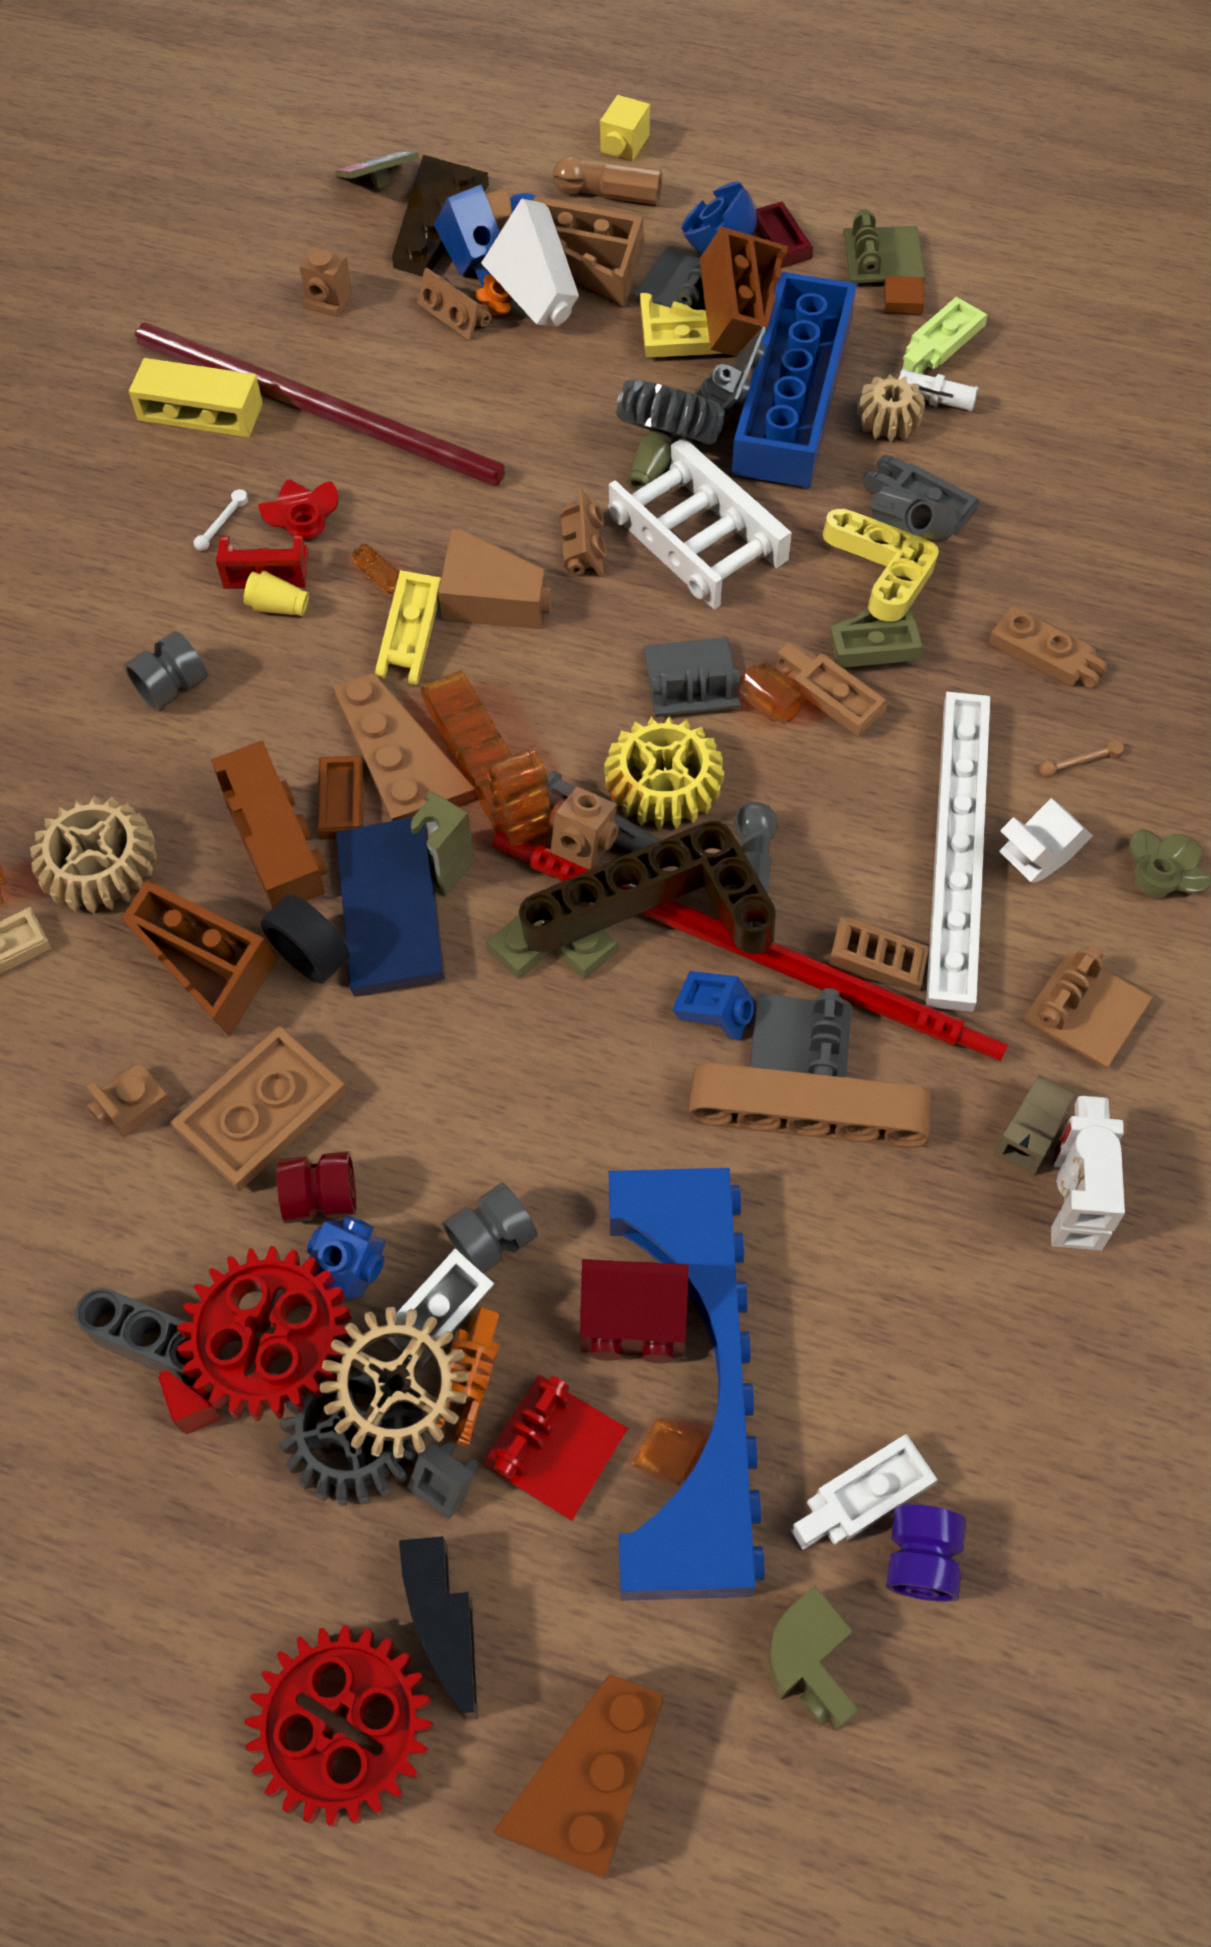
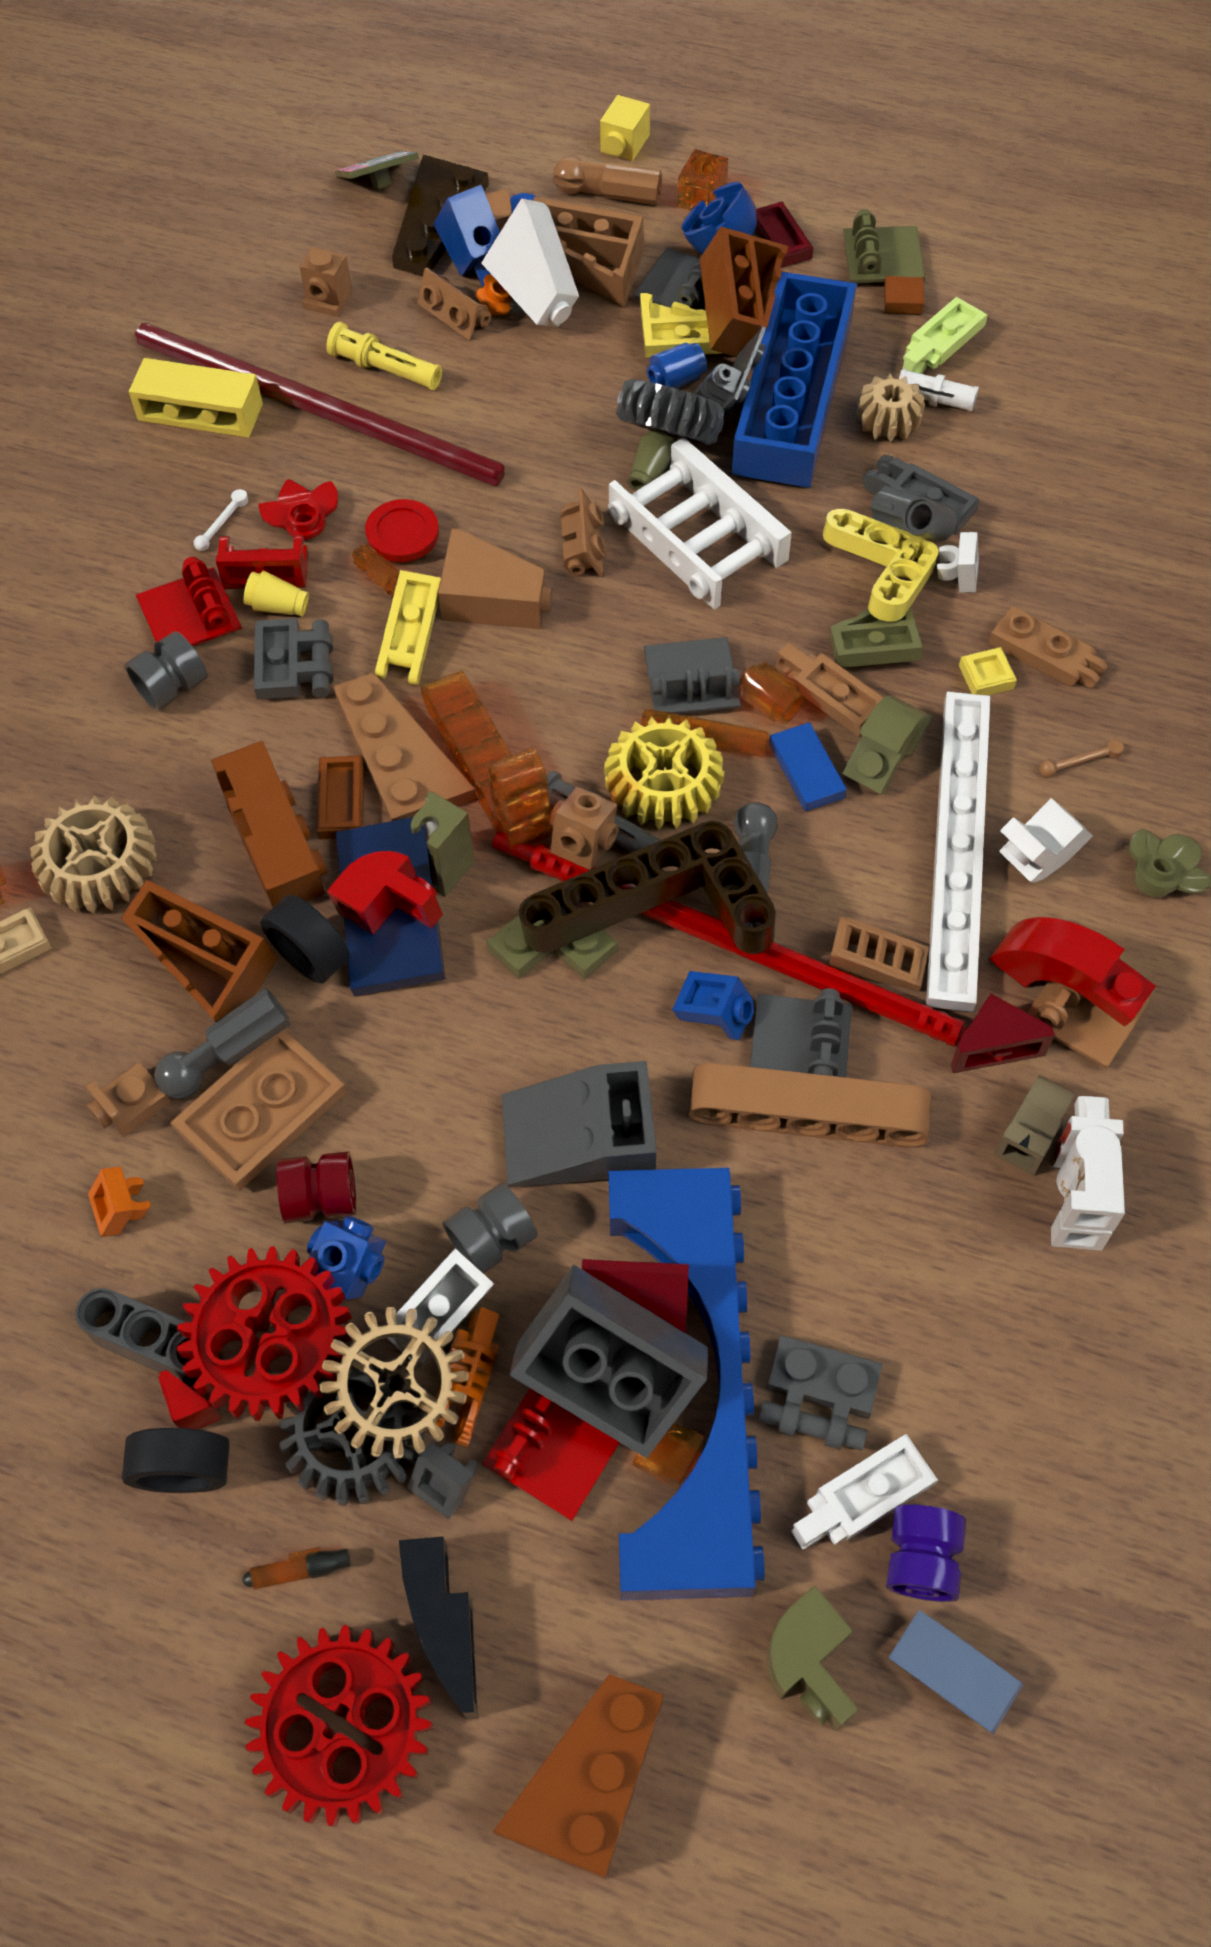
none -> orange tile [88,1166,151,1237]
none -> black tyre [122,1428,230,1493]
none -> red hinge [135,557,242,646]
none -> dark grey piece [154,988,291,1098]
none -> piece [242,1547,351,1590]
none -> dark grey plate [254,618,333,700]
none -> light yellow pin [326,321,442,390]
none -> red brick [327,851,443,935]
none -> red piece [365,499,439,562]
none -> dark grey slope [502,1061,657,1188]
none -> dark grey brick [510,1264,708,1458]
none -> clear orange axle [640,708,769,756]
none -> blue brick [647,342,707,389]
none -> clear orange brick [677,149,729,211]
none -> dark grey plate [759,1335,882,1451]
none -> blue tile [769,722,847,812]
none -> olive brick [842,695,933,794]
none -> sand blue slope [889,1610,1024,1735]
none -> white tile [937,532,979,593]
none -> dark red slope [951,993,1055,1073]
none -> light yellow tile [959,647,1017,696]
none -> red arch [988,917,1156,1027]

